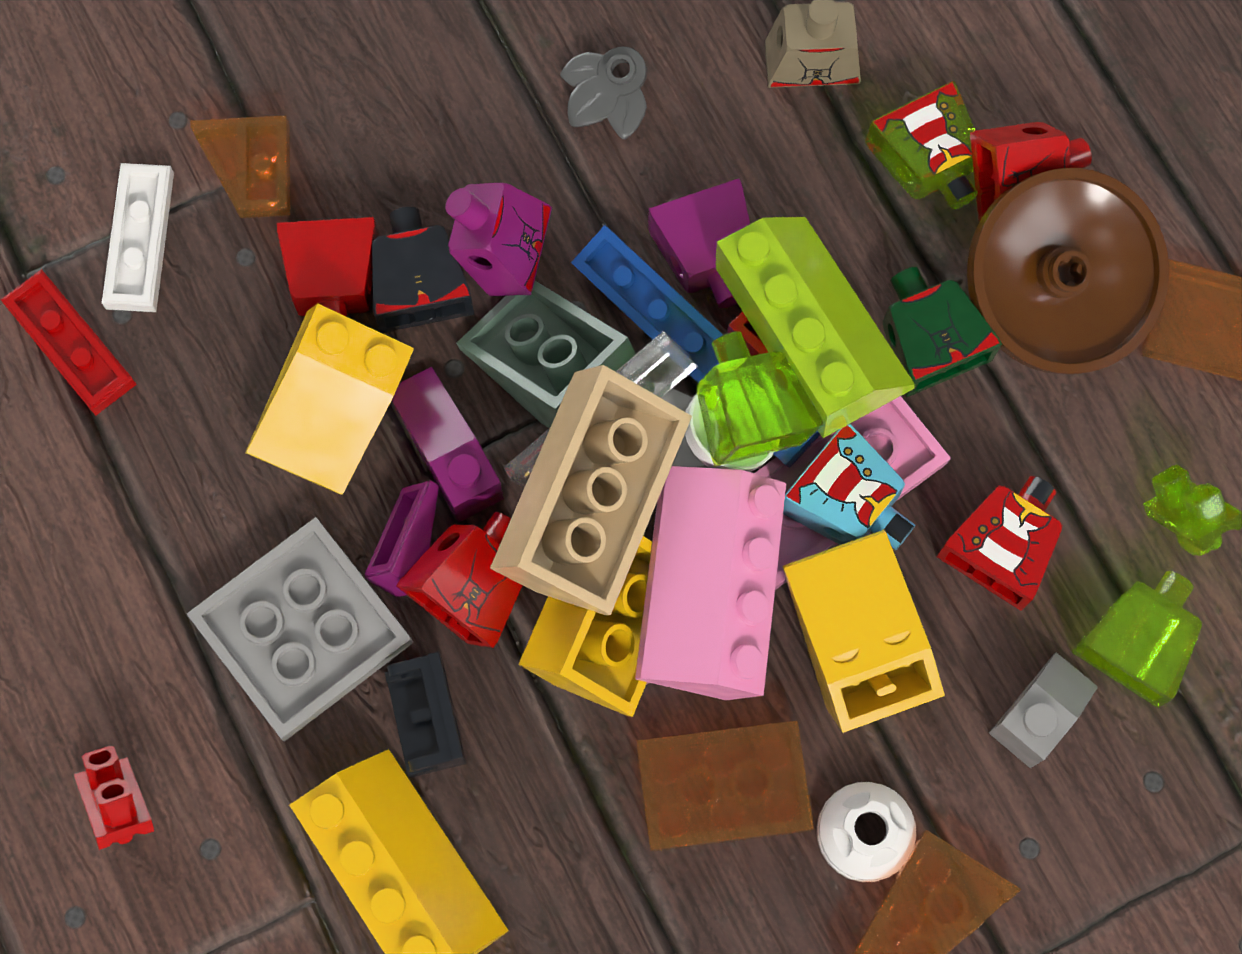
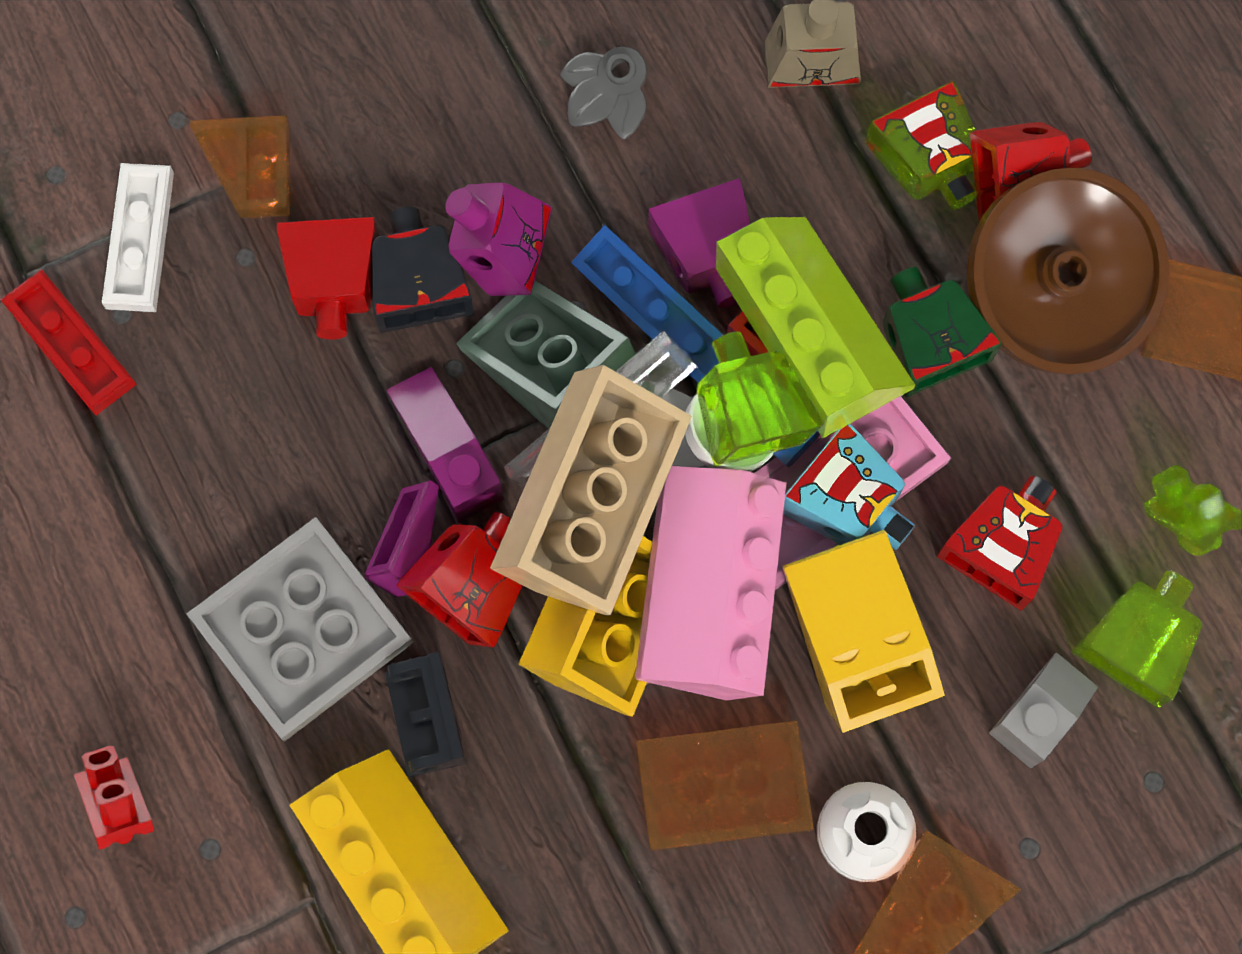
yellow slope [245,304,414,495] -> none

